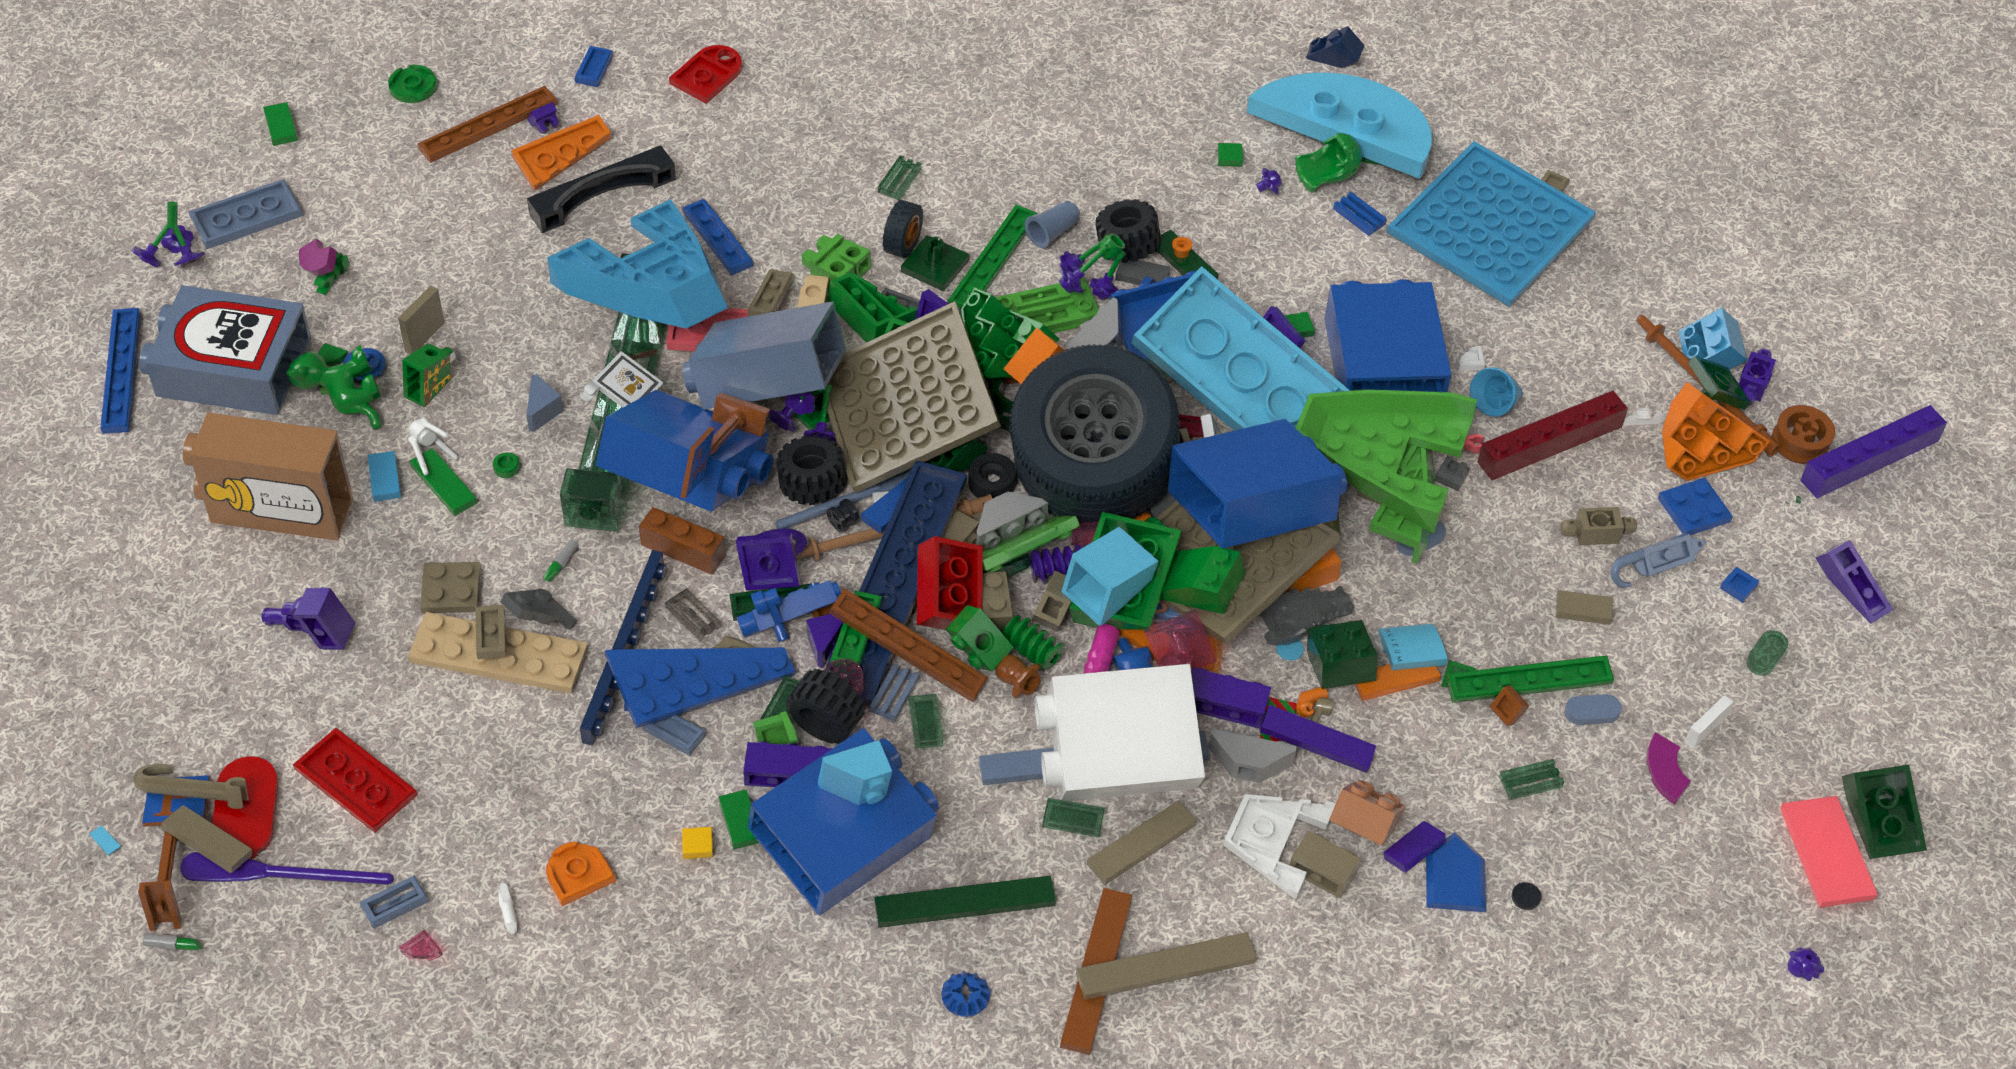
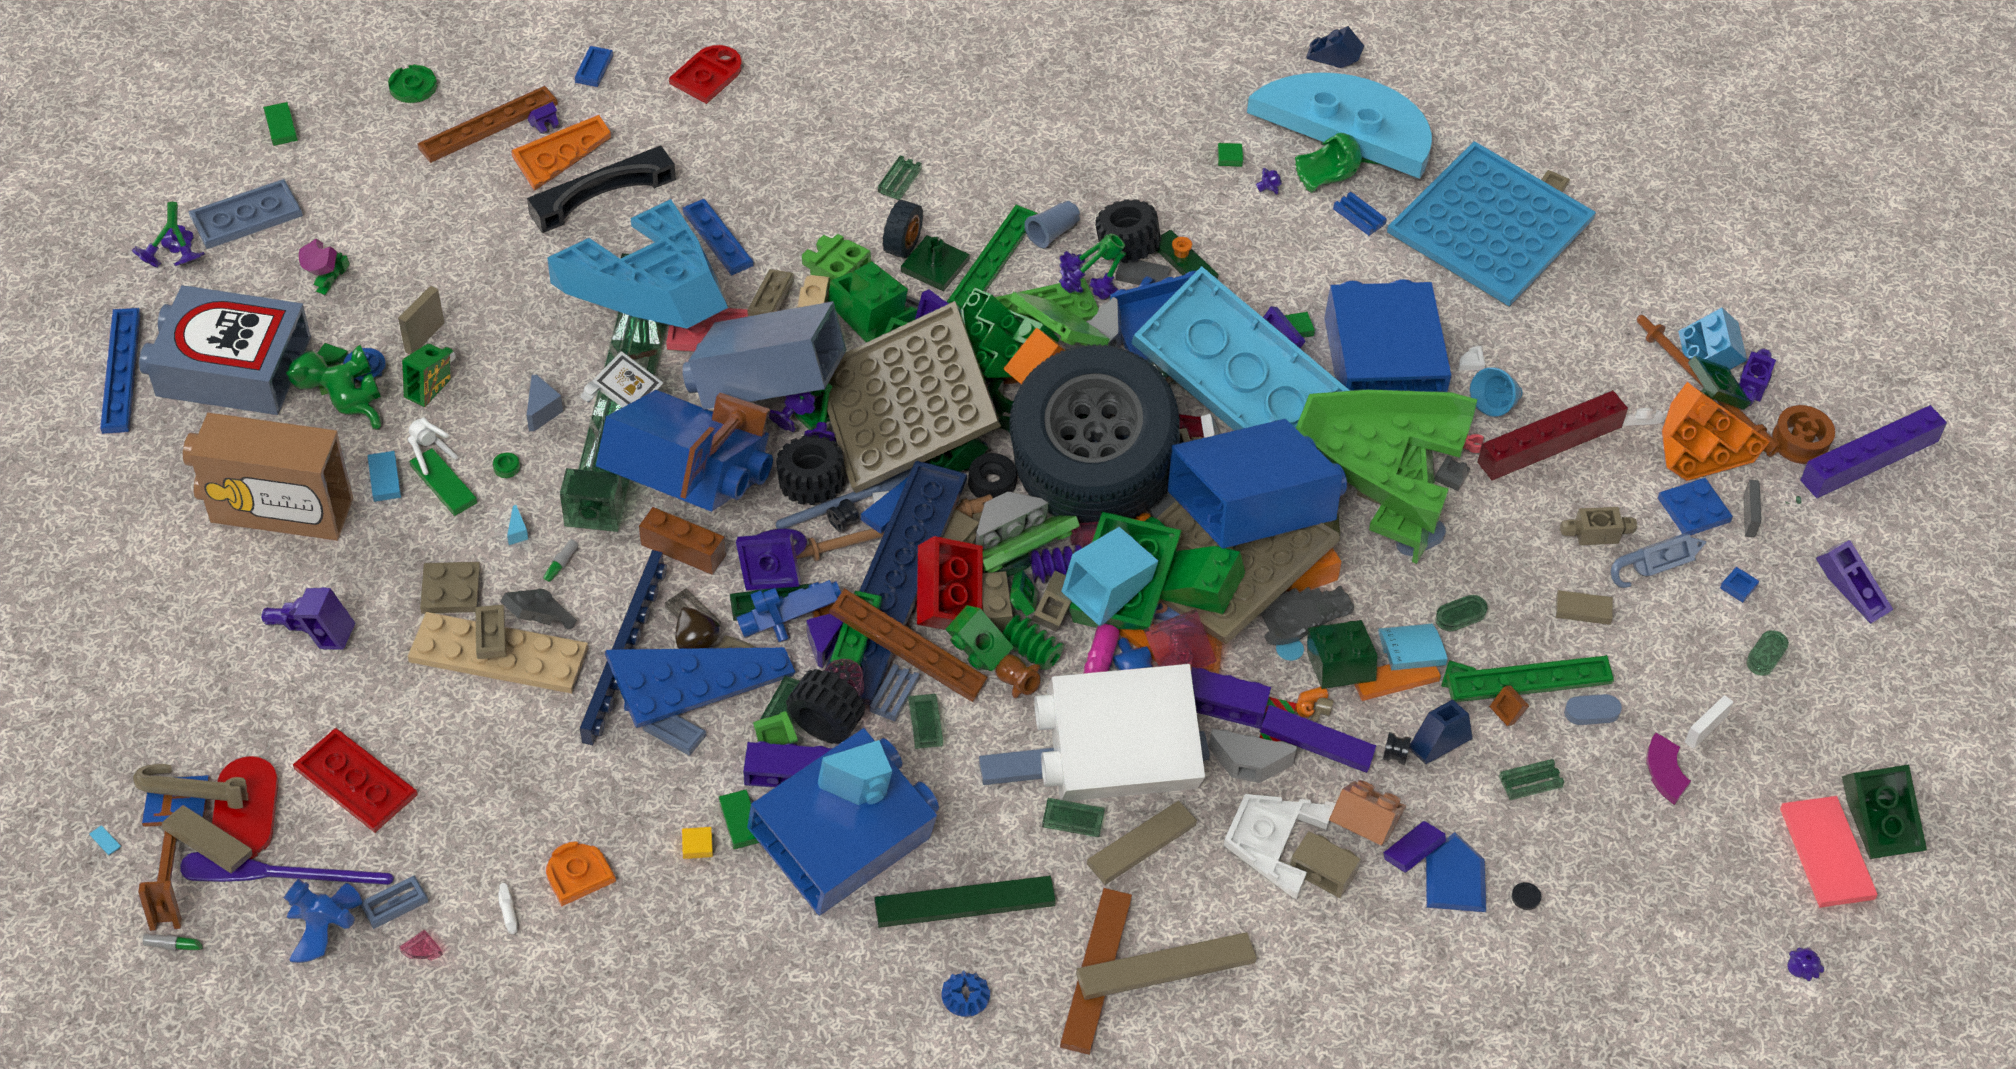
none -> blue animal [283,878,362,963]
none -> medium azure piece [507,505,528,545]
none -> dark brown piece [675,607,721,649]
none -> green brick [849,261,908,333]
none -> bright green piece [1010,291,1110,346]
none -> green plate [1010,569,1038,617]
none -> black wheel [1382,732,1411,765]
none -> dark blue slope [1409,699,1473,764]
none -> clear green tile [1435,595,1488,632]
none -> dark grey tile [1743,479,1761,538]

